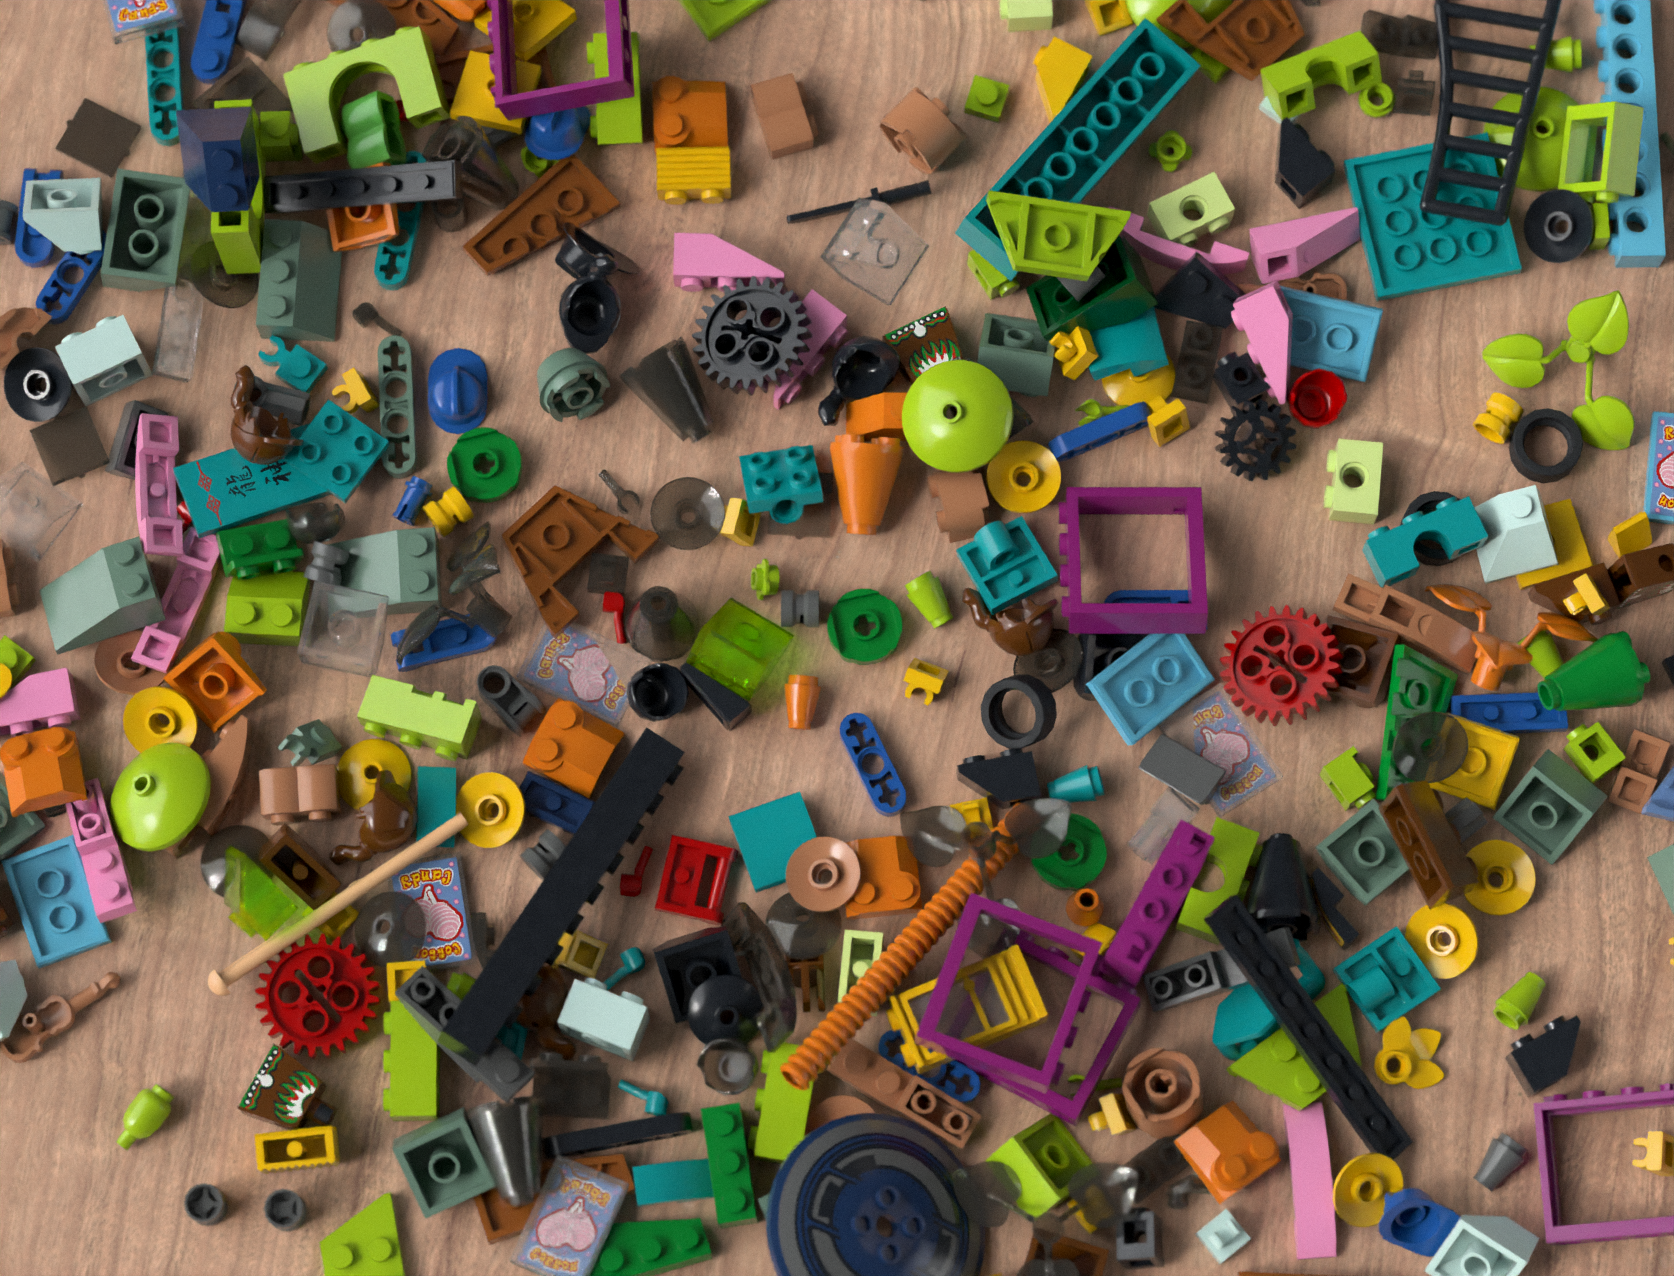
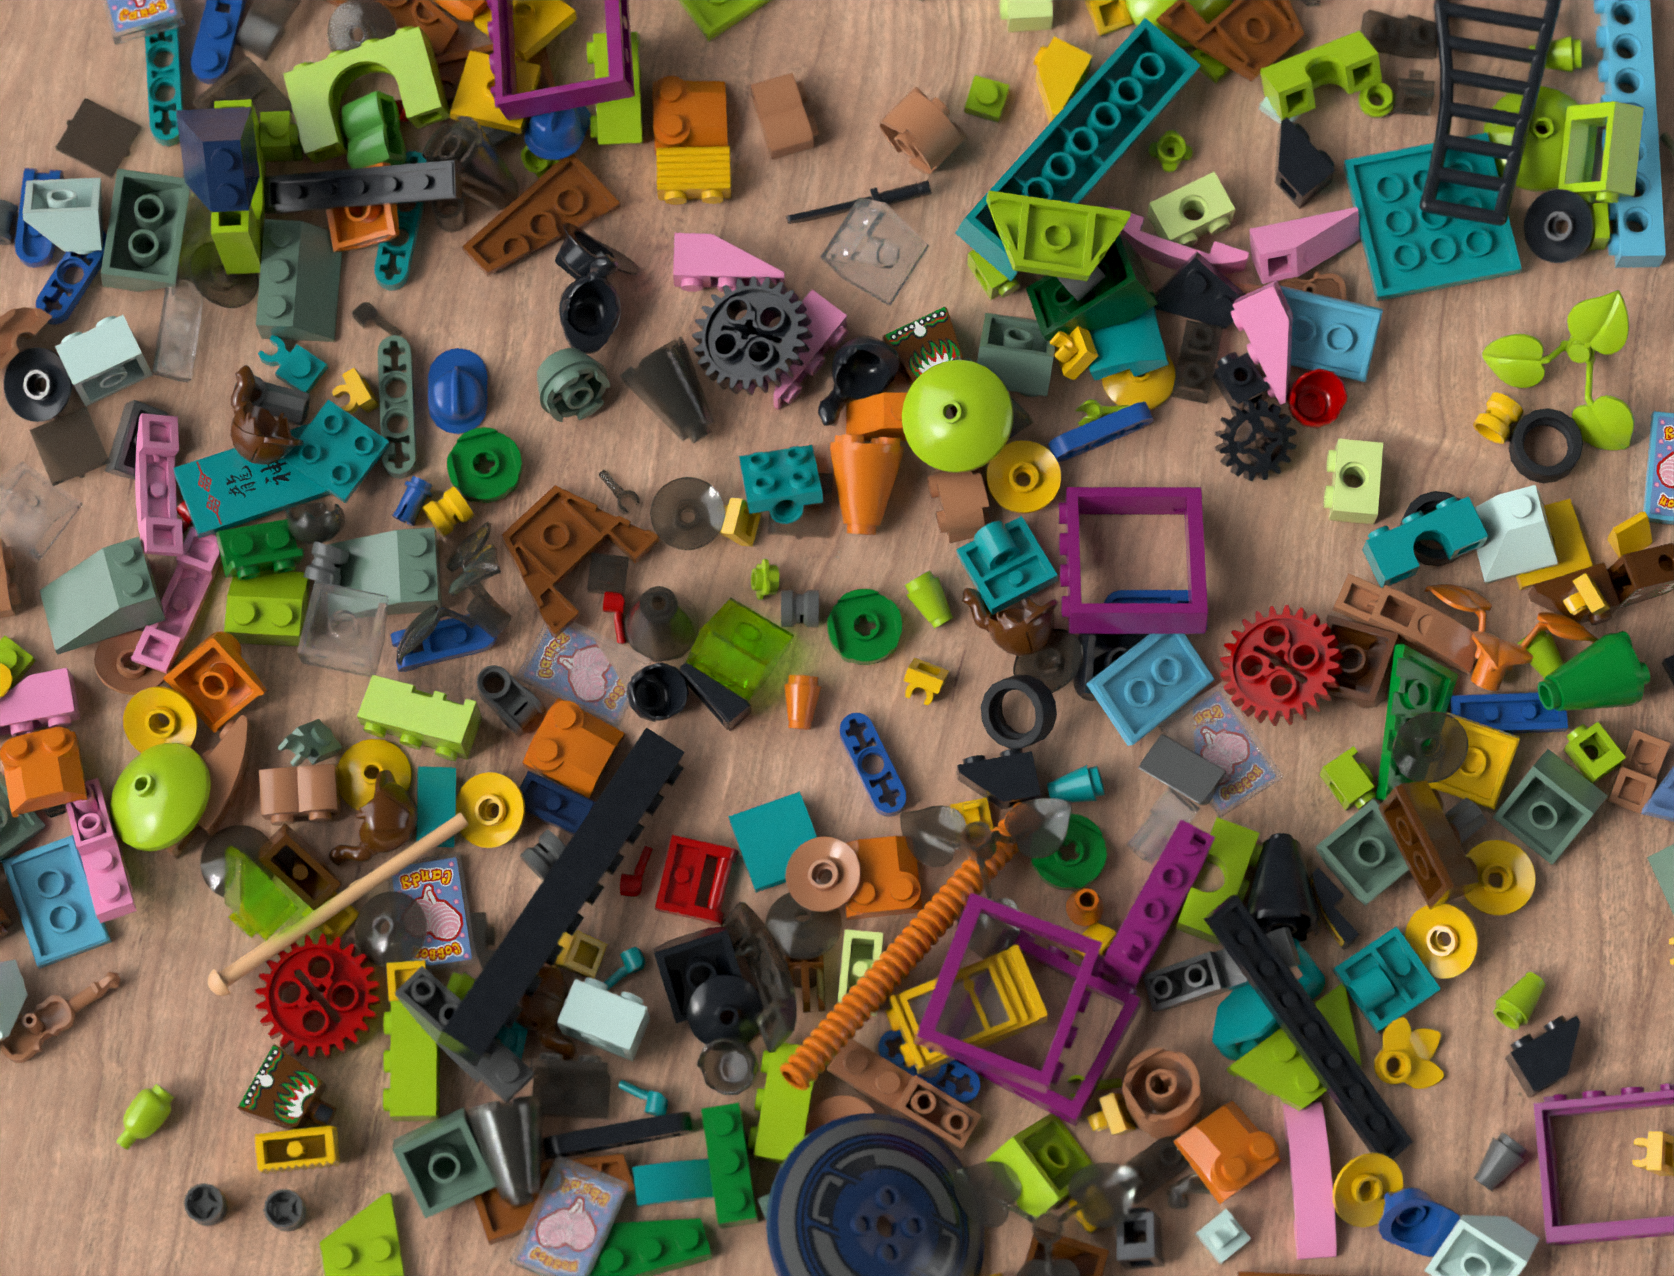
yellow tile [1147,395,1190,447] -> none

